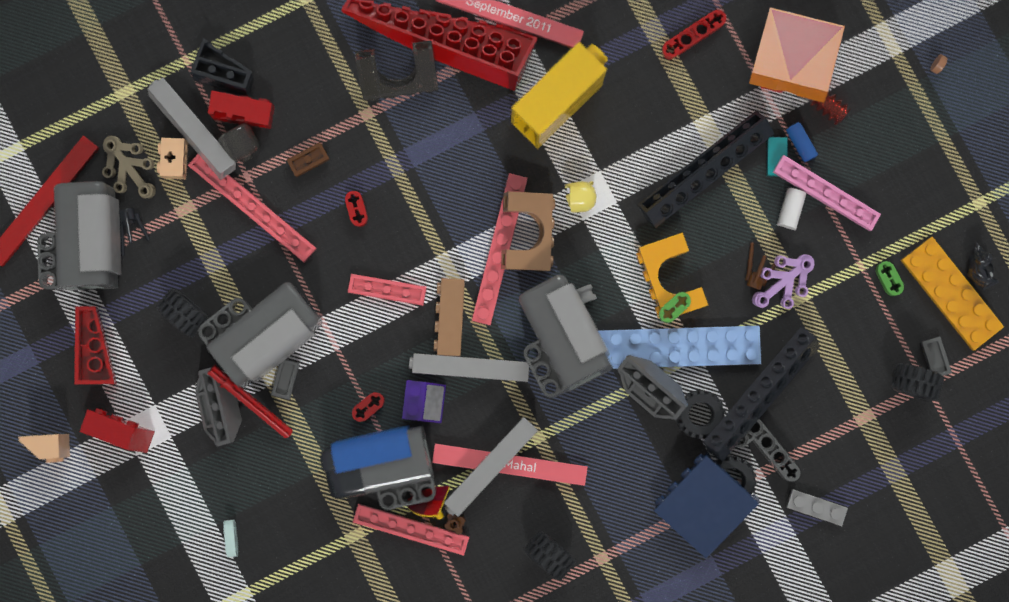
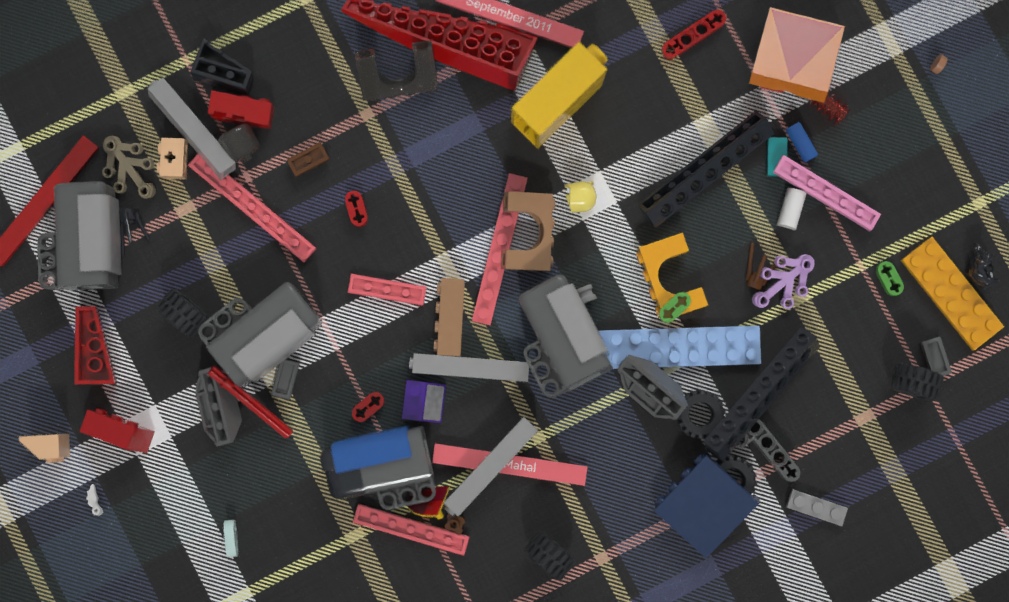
none -> white piece [86,484,103,516]

